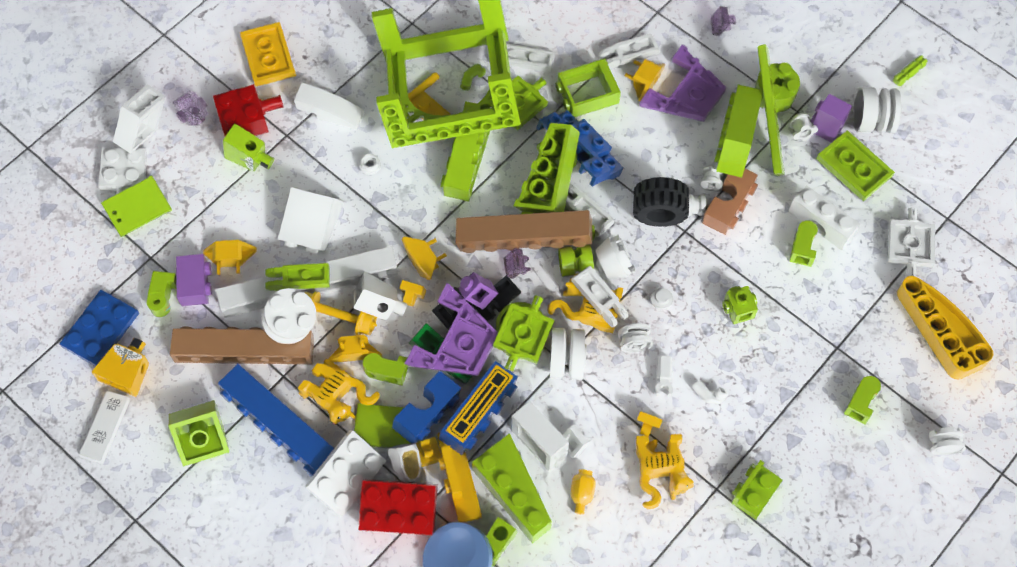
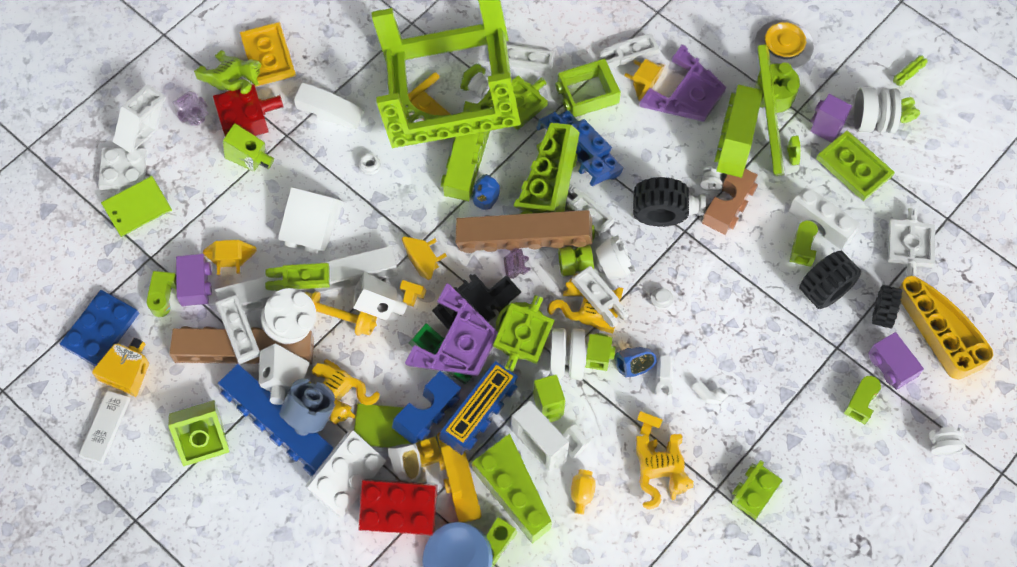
yellow piece [328,334,383,362] -> none
lime leg [363,353,409,386] -> none
medium lavender brick [458,272,498,310] -> none
white wheel [618,323,653,353] -> none
clear purple tile [711,6,736,36] -> none
lime brick [722,286,758,325] -> none
white brick [790,113,818,142] -> none
none -> lime animal [194,50,261,94]
none -> white tile [215,294,260,364]
none -> white torso [259,343,309,405]
none -> sand blue brick [279,379,335,436]
none -> white wheel [468,72,489,99]
none -> blue rock [472,174,500,210]
none -> lime brick [533,374,566,422]
none -> lime brick [585,333,616,371]
none -> blue rock [615,347,657,377]
none -> piece [754,20,814,70]
none -> lime tile [787,135,801,166]
none -> black tyre [799,250,861,309]
none -> medium lavender brick [868,332,924,390]
none -> black tyre [872,285,902,329]
none -> lime wheel [900,97,921,123]

